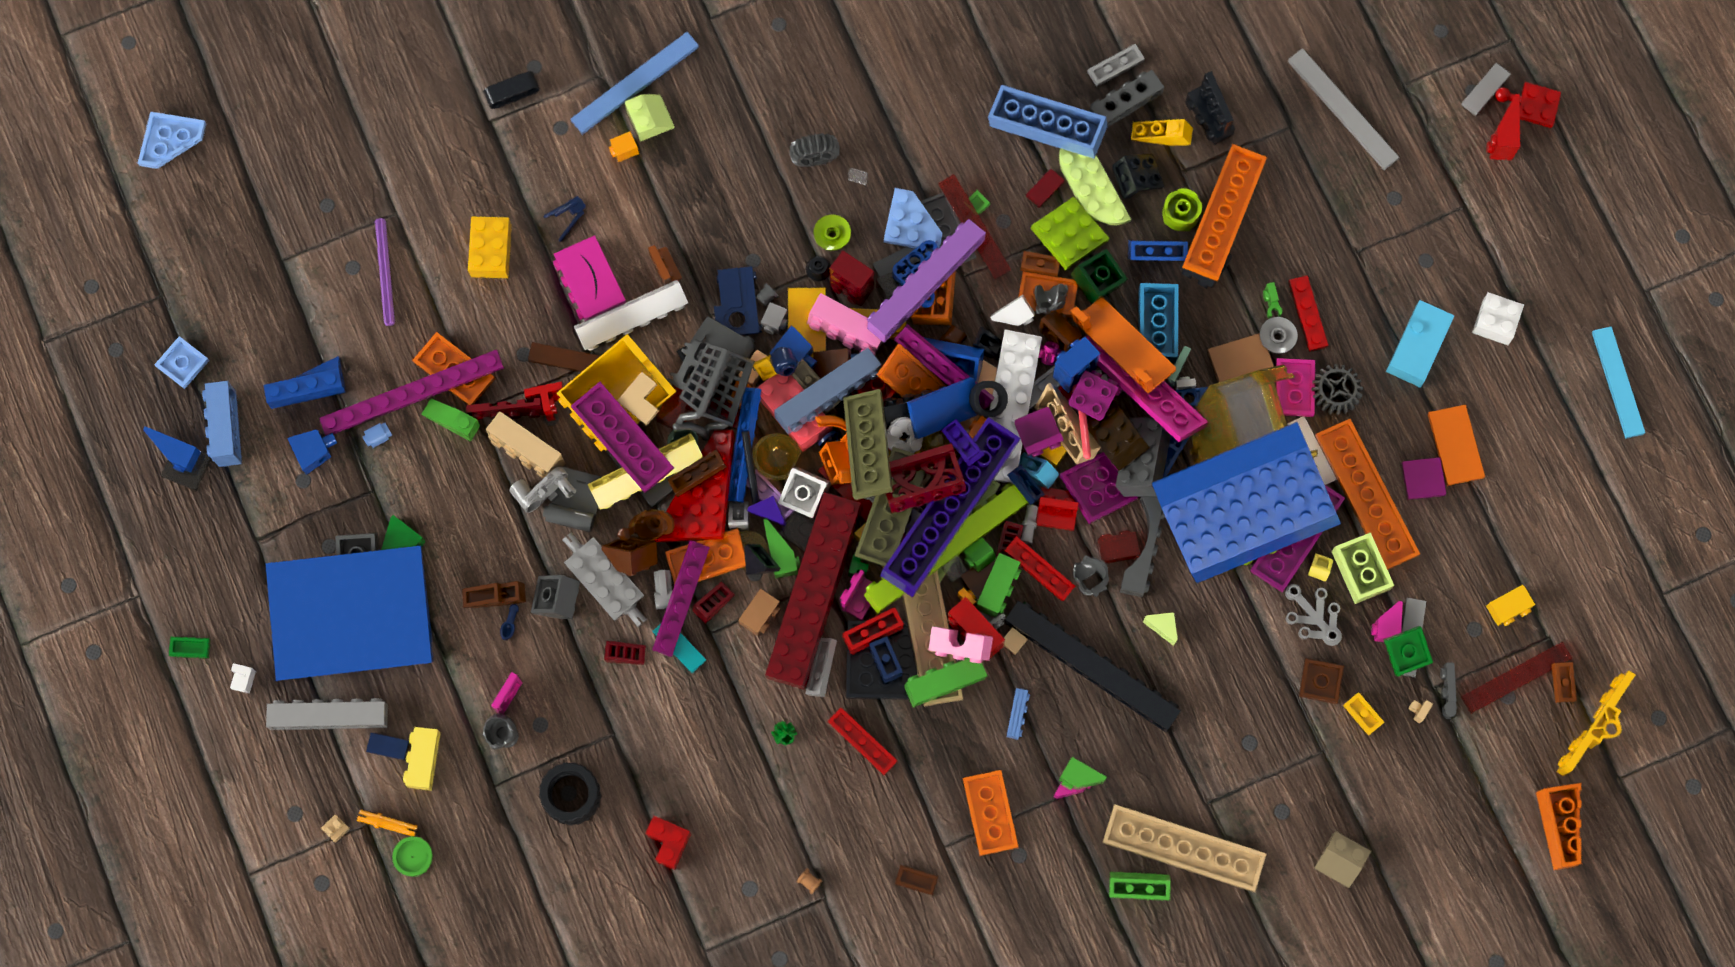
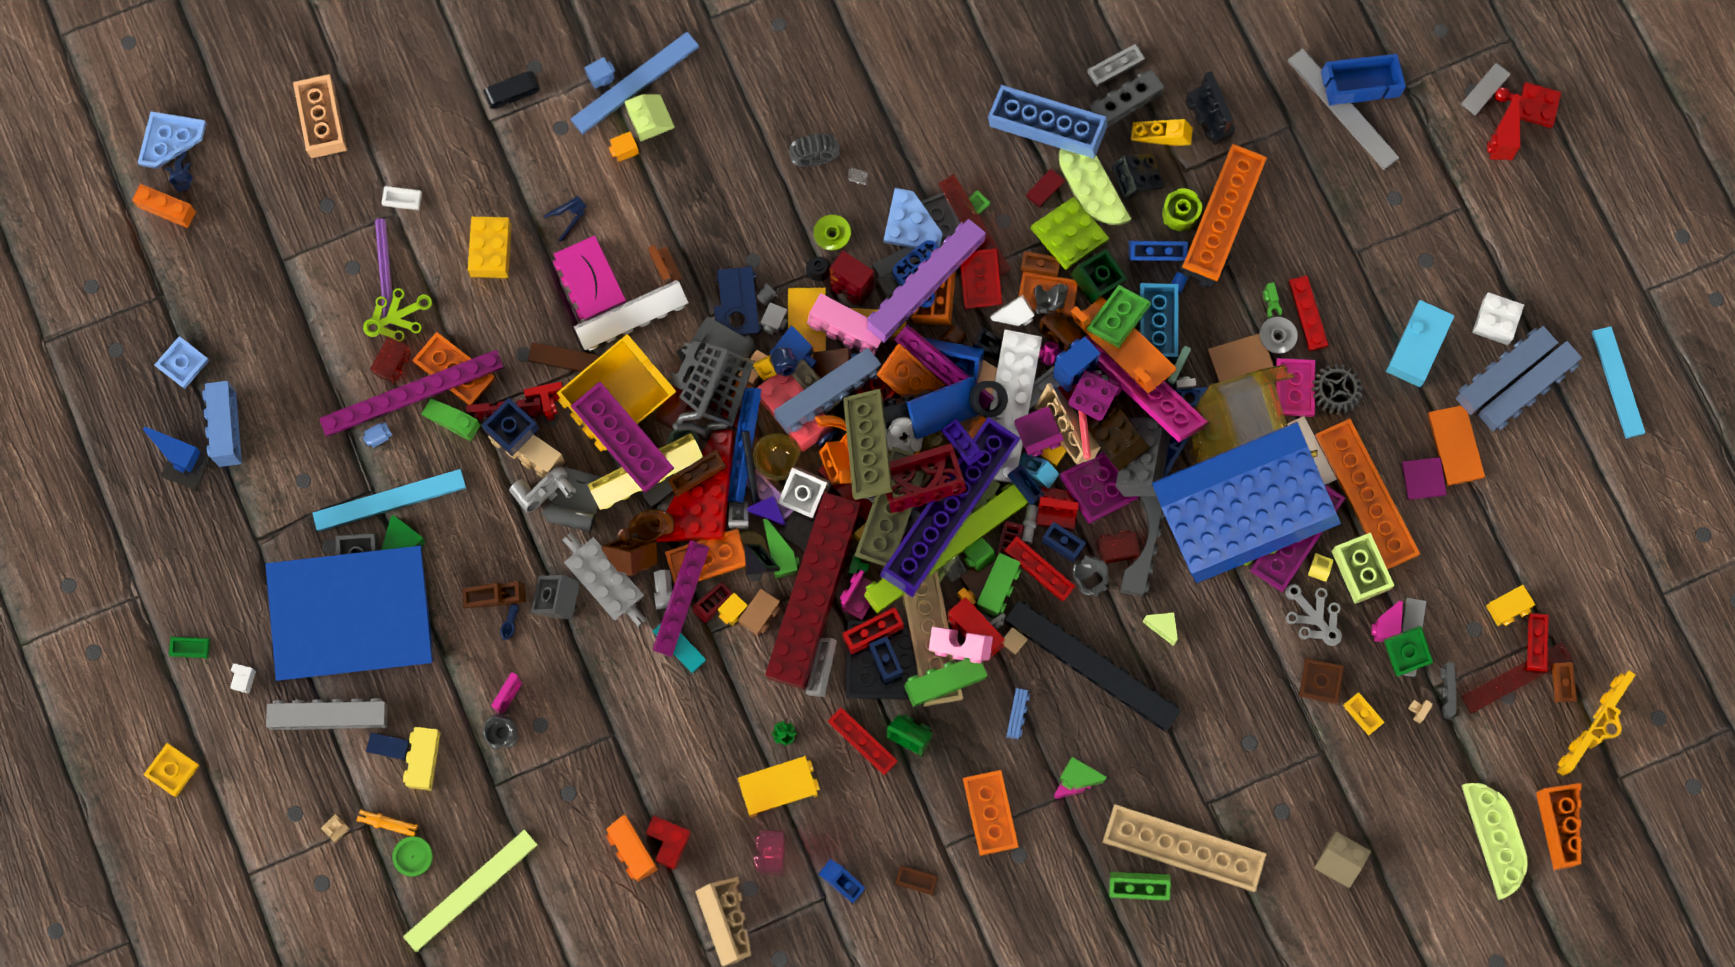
blue wedge [263,356,346,409] -> none
blue torso [287,430,337,474] -> none
black tyre [539,762,601,825] -> none
dark red slope [604,641,646,665] -> none
tan tile [617,372,659,426] -> none
medium nougat bush [796,868,823,894] -> none
none -> orange brick [132,184,196,228]
none -> yellow tile [143,743,200,797]
none -> dark blue piece [164,152,192,193]
none -> light nougat brick [293,74,347,158]
none -> medium azure tile [312,469,466,532]
none -> lime plant [363,288,432,342]
none -> clear red brick [370,336,411,384]
none -> white tile [381,186,422,210]
none -> yellowish green tile [403,830,538,952]
none -> dark blue brick [482,398,539,456]
none -> medium blue brick [584,57,615,89]
none -> orange slope [606,814,658,882]
none -> tan wedge [695,877,751,967]
none -> yellow brick [718,593,748,626]
none -> yellow panel [738,756,820,818]
none -> clear pink brick [754,831,785,876]
none -> blue slope [818,859,865,903]
none -> green slope [887,714,933,756]
none -> red plate [960,248,1003,310]
none -> dark blue brick [1042,522,1086,563]
none -> bright green tile [1087,285,1151,348]
none -> blue hinge [1171,272,1188,294]
none -> blue piece [1321,54,1406,105]
none -> sand blue brick [1456,326,1559,416]
none -> yellowish green plate [1461,783,1527,900]
none -> sand blue brick [1478,341,1582,432]
none -> red tile [1527,613,1549,671]

